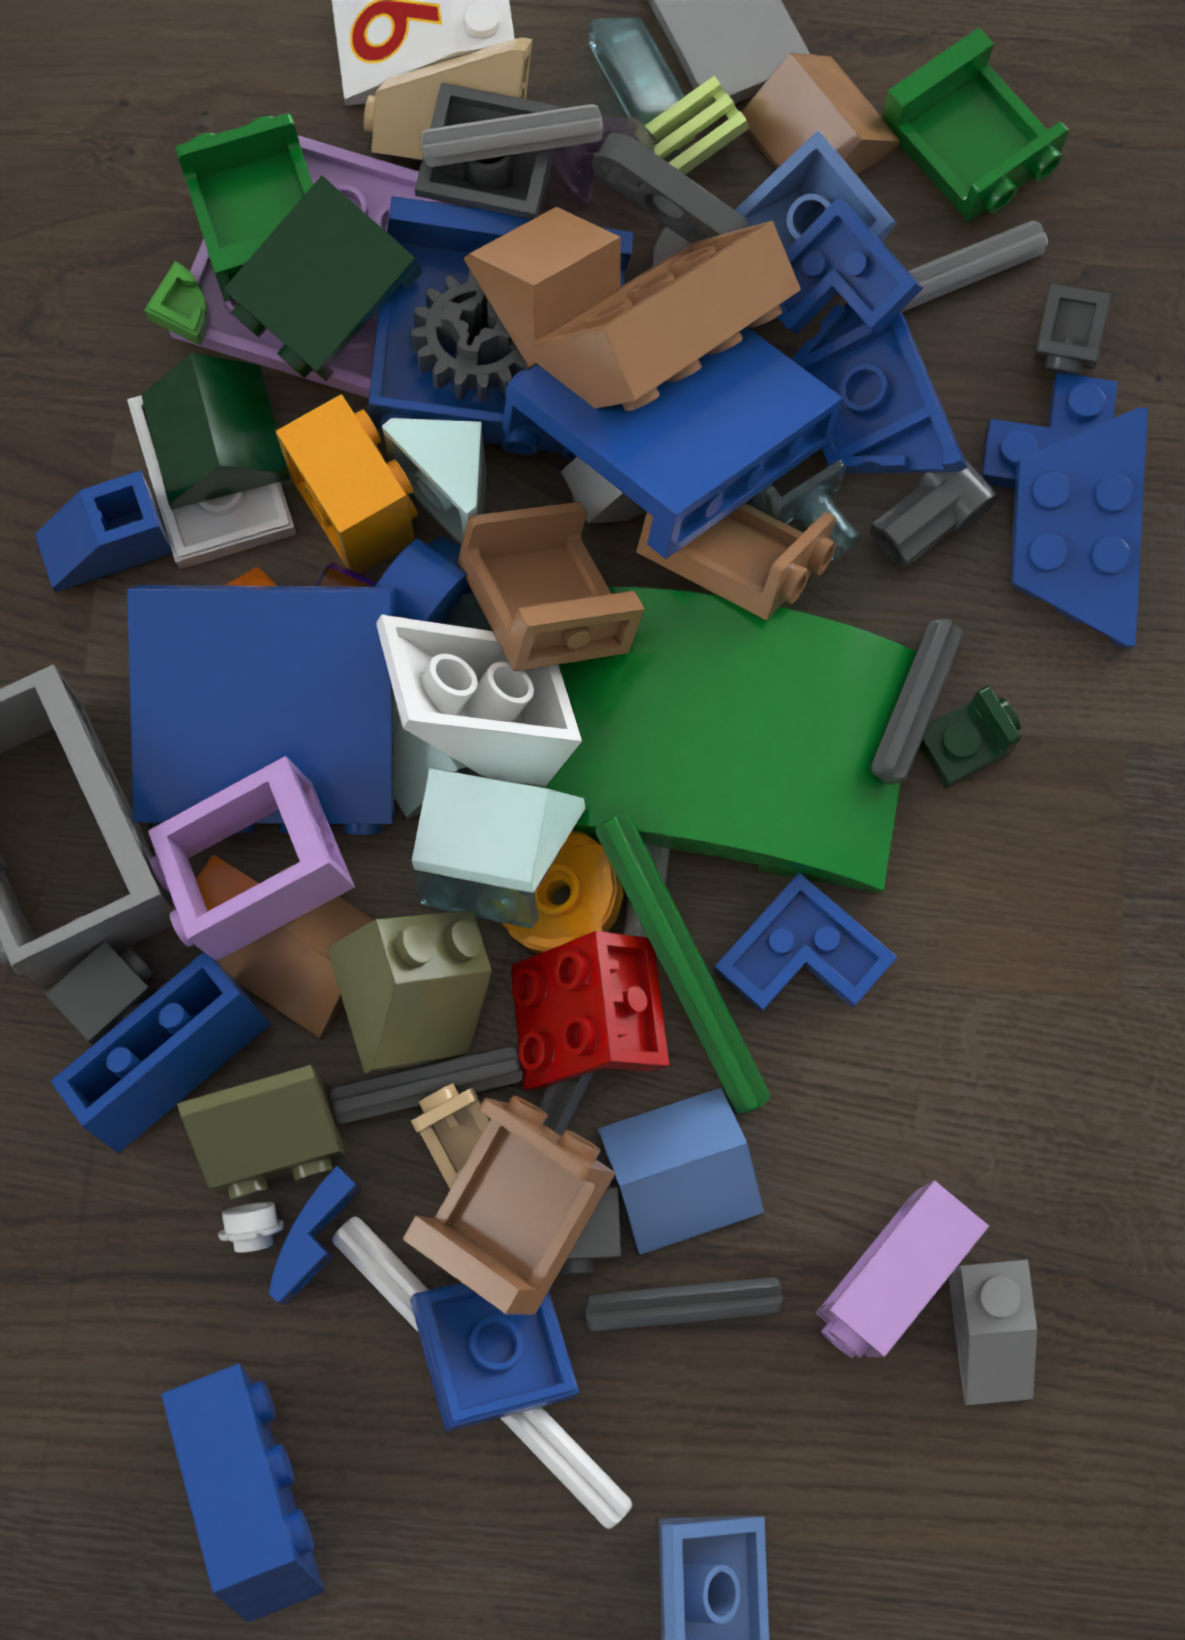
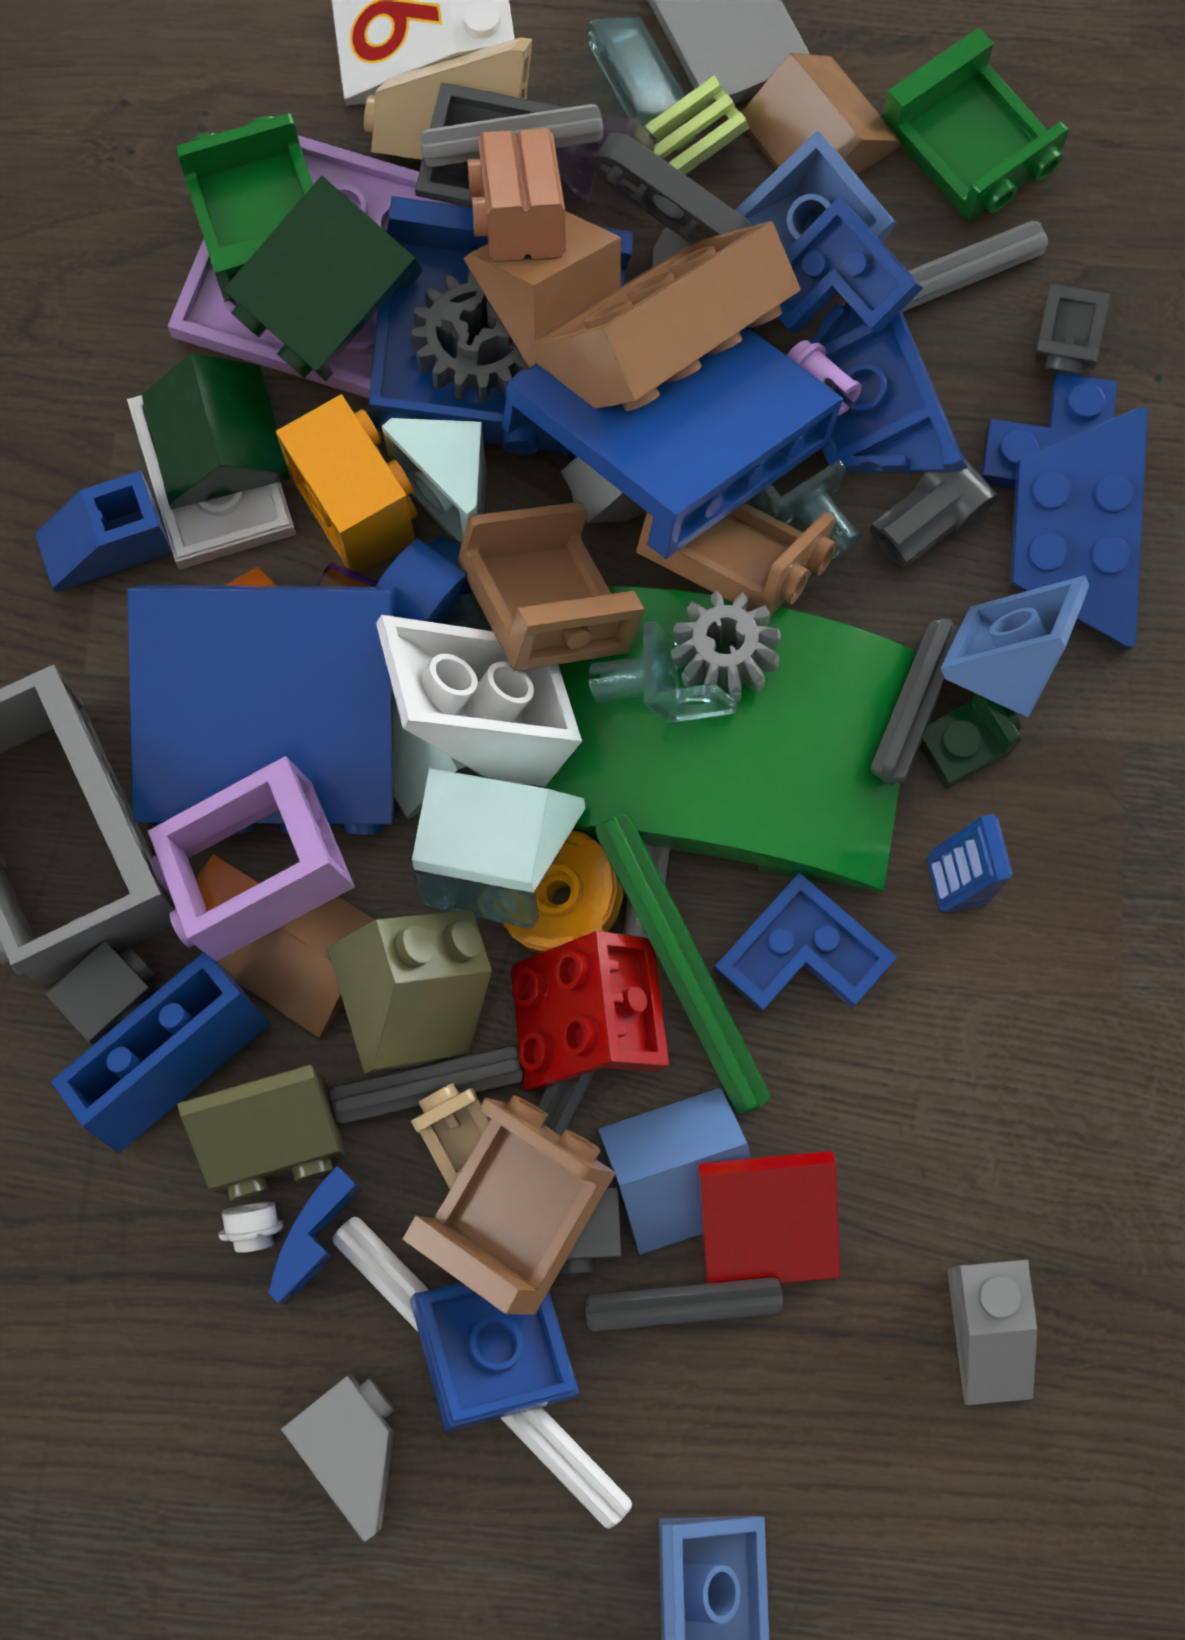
bright green tile [144,261,209,346] -> none
blue wedge [161,1363,325,1623] -> none
lavender window [816,1180,989,1359] -> none
none -> light grey slope [281,1376,394,1543]
none -> nougat brick [467,128,566,262]
none -> clear light blue bracket [589,621,737,723]
none -> light grey gear [671,590,781,703]
none -> red tile [698,1151,840,1284]
none -> lavender pin [787,340,862,416]
none -> blue slope [927,814,1013,913]
none -> medium blue slope [940,575,1090,718]

